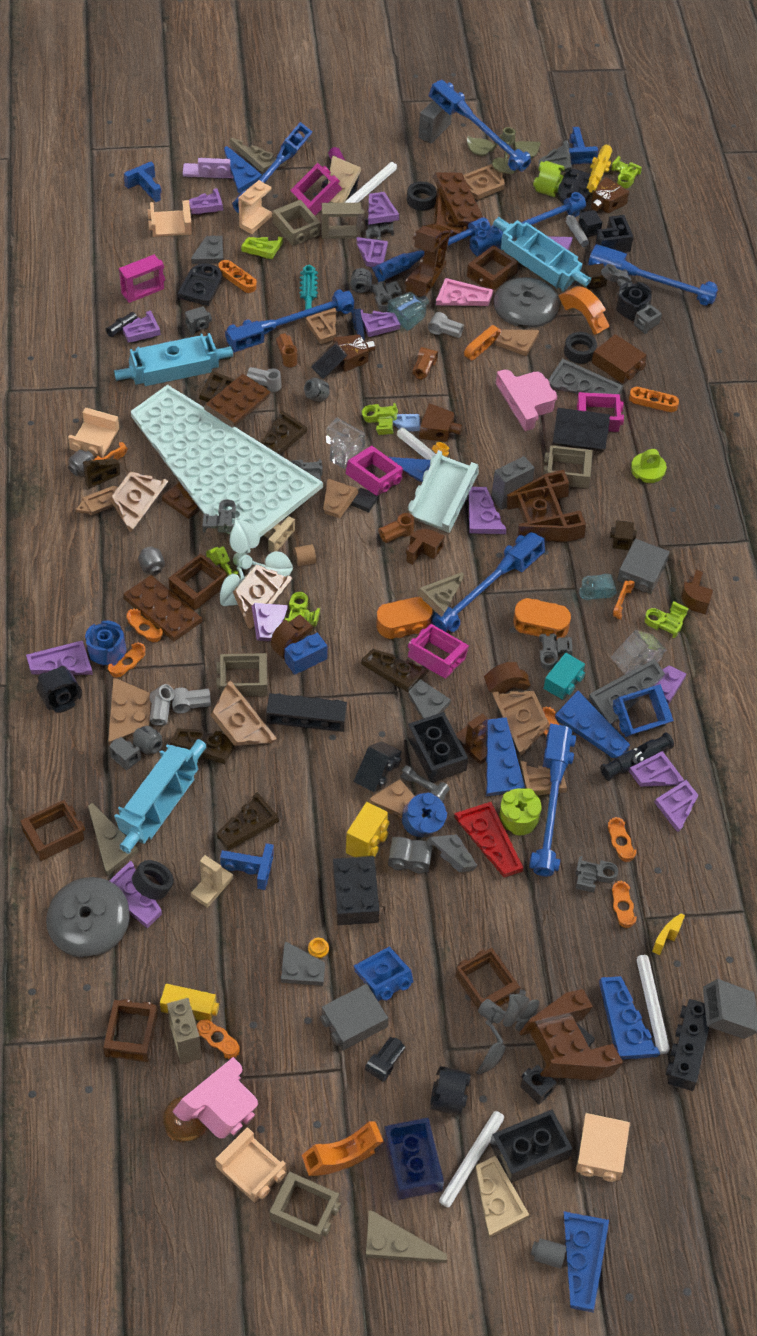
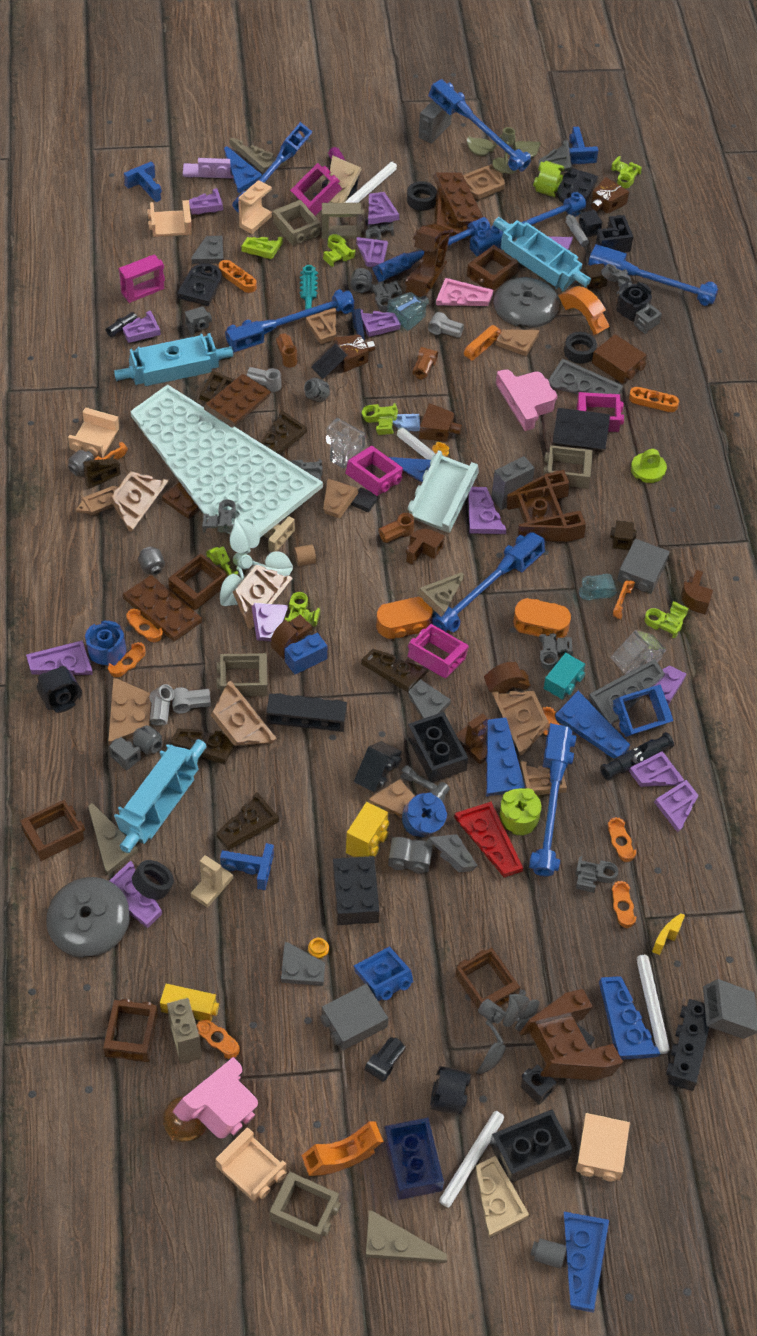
yellow piece [587,145,612,192] -> none
none -> lime piece [323,234,356,267]

